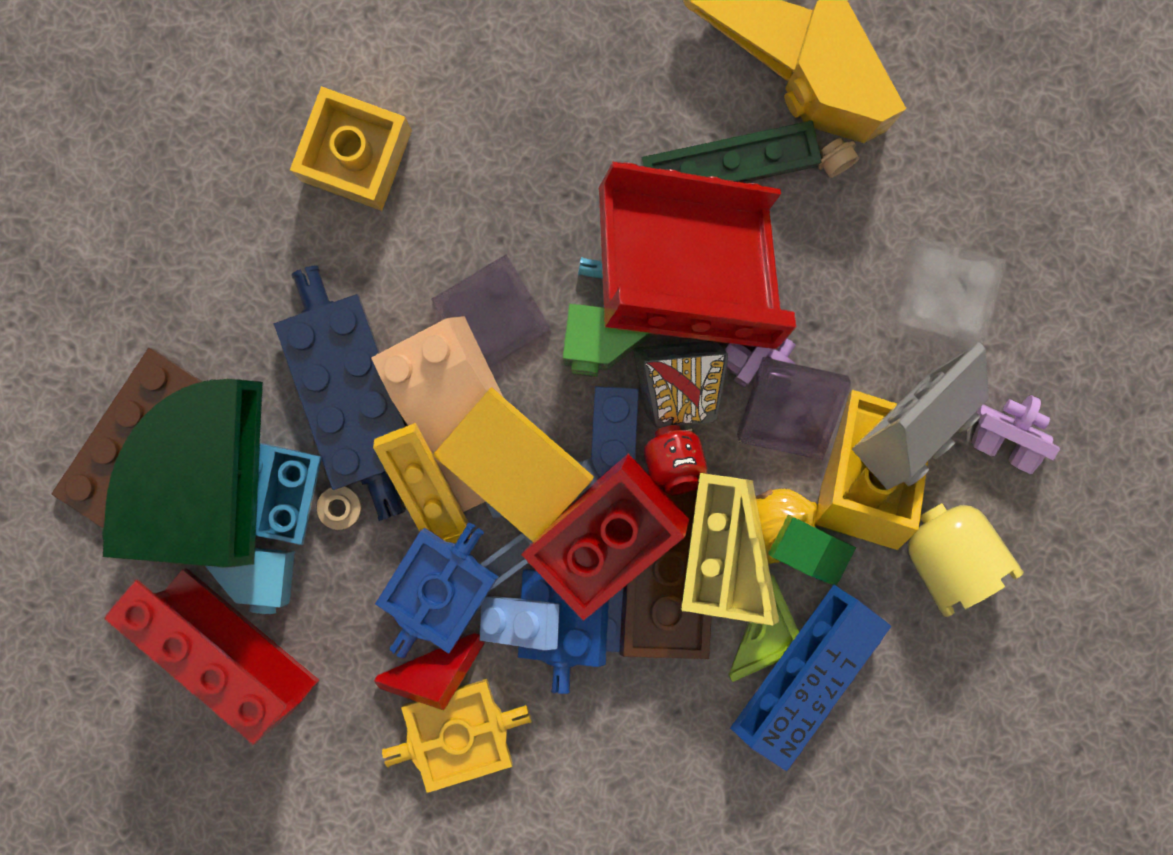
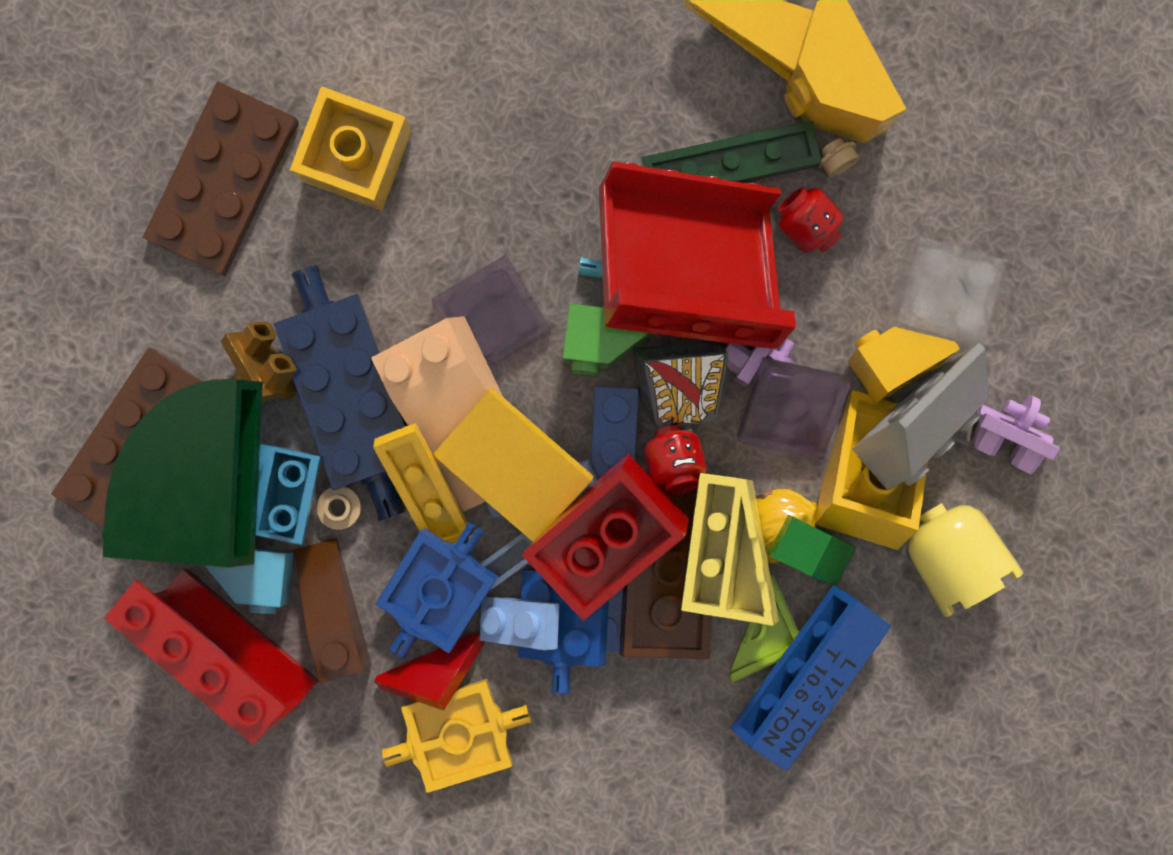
none -> reddish brown plate [142,81,299,276]
none -> pearl gold hips [221,321,298,404]
none -> reddish brown slope [294,538,371,683]
none -> red head [778,187,843,253]
none -> yellow slope [847,327,960,404]

